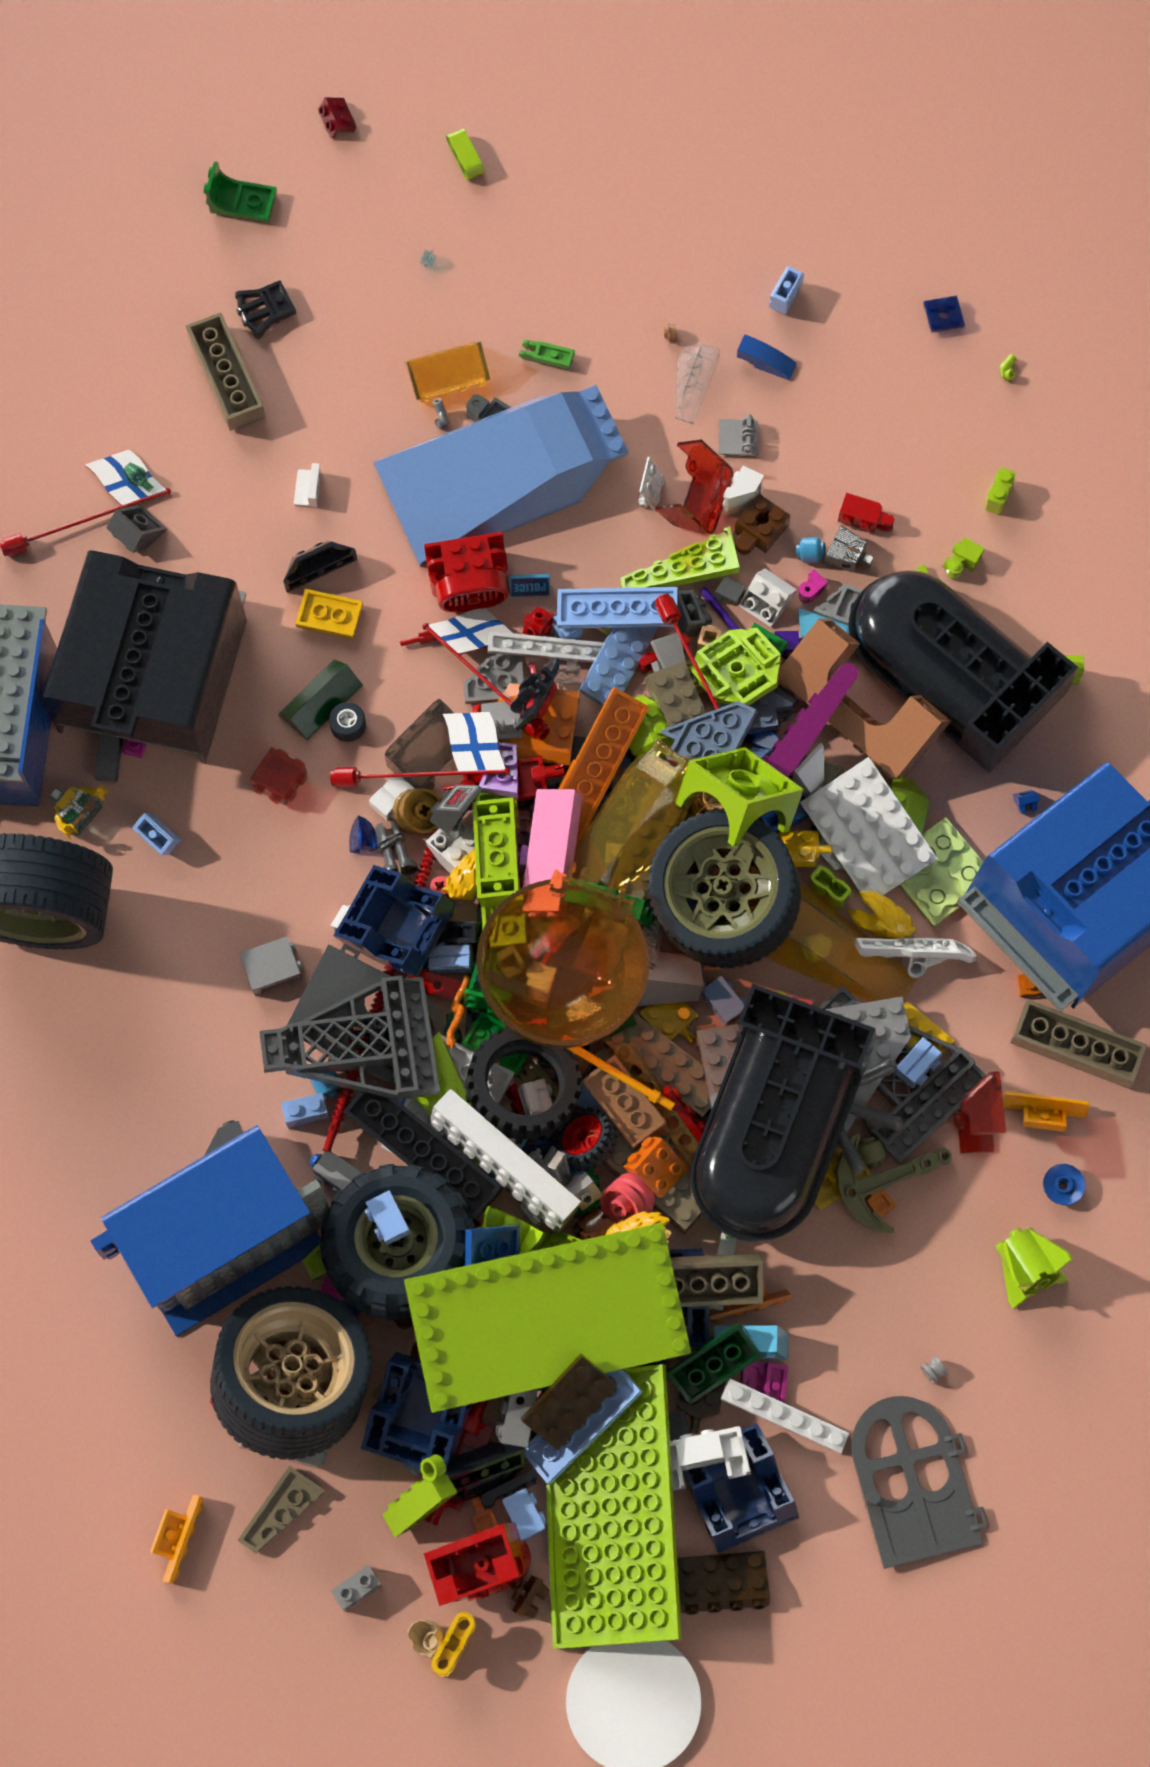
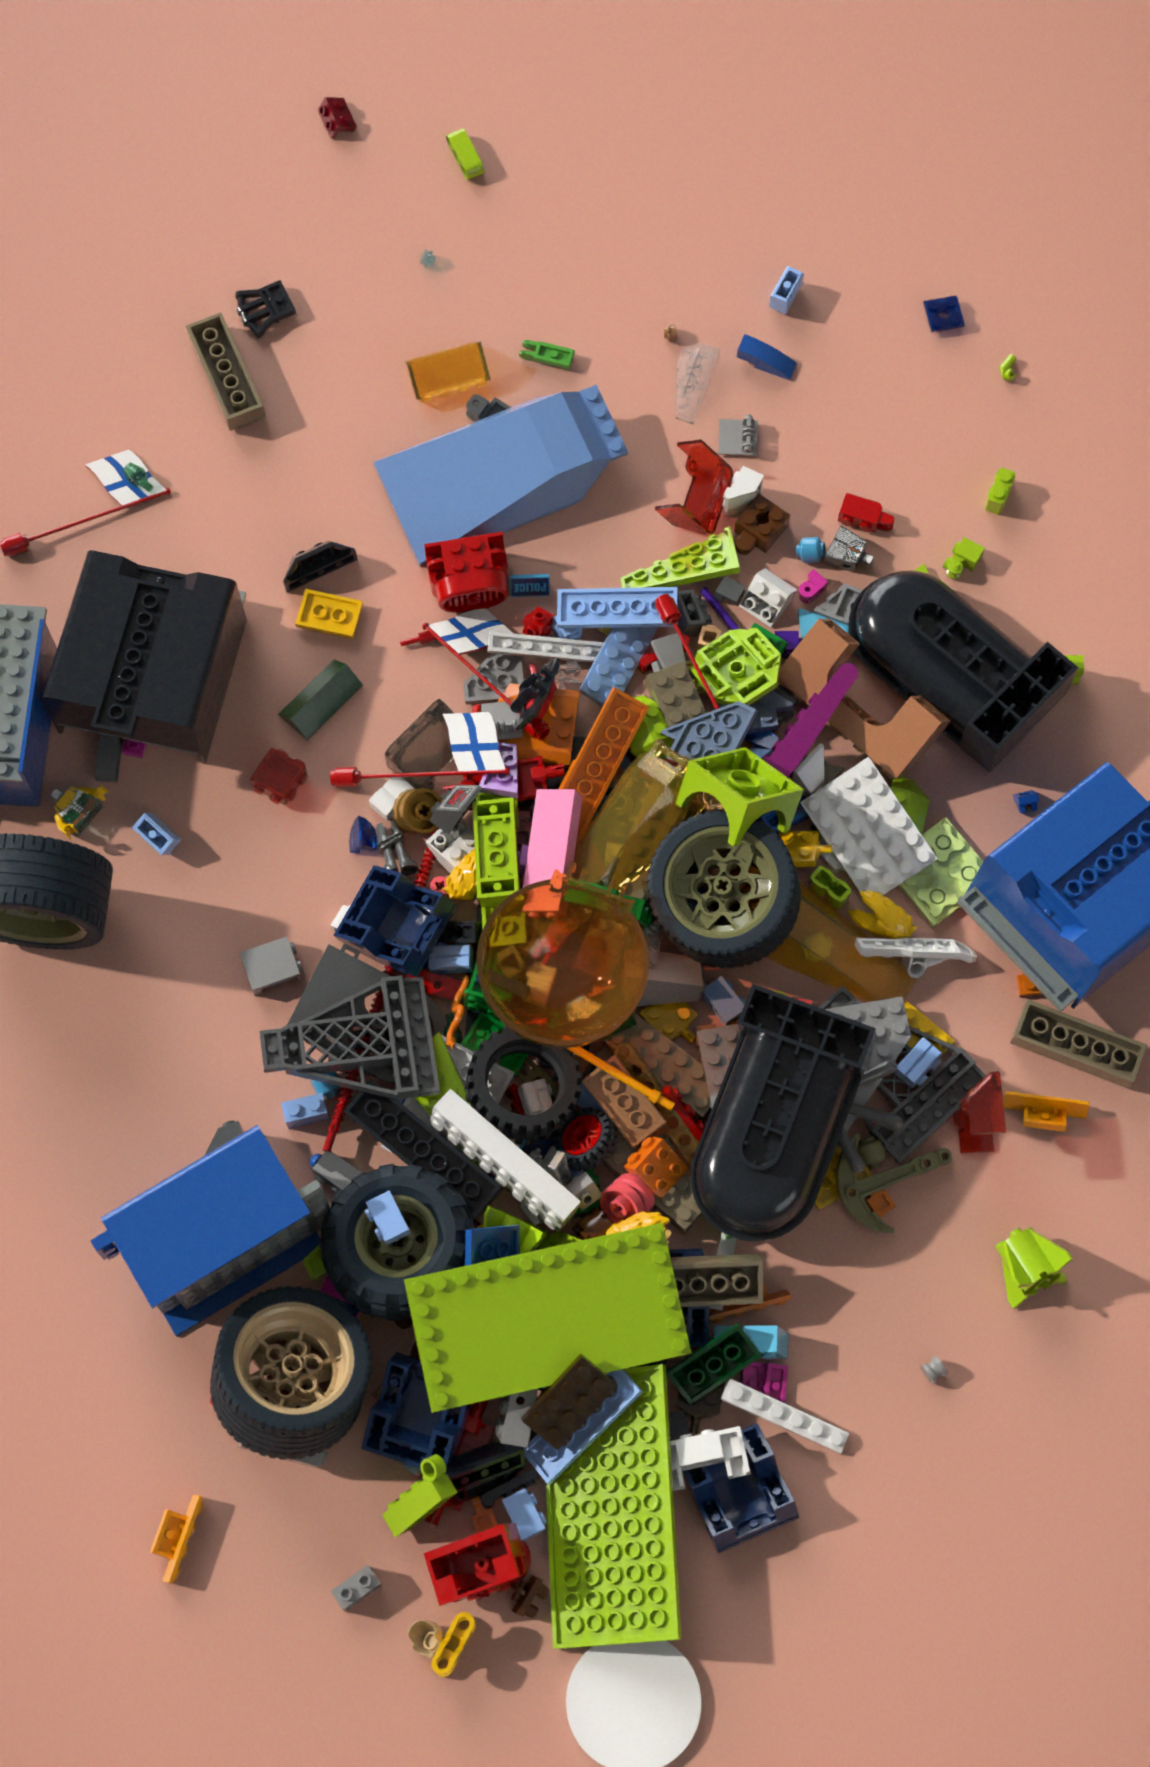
dark grey slope [106,504,167,553] -> none
green bracket [204,161,277,223] -> none
dark tan wing [237,1466,326,1554] -> none
white panel [294,463,321,507] -> none
black wheel [329,702,366,742] -> none
light grey arm [432,398,448,429] -> none
white hinge [638,457,664,511] -> none
dark brown bracket [677,1551,770,1615] -> none
dark grey door [851,1396,989,1569] -> none
blue dish [1043,1163,1086,1206] -> none

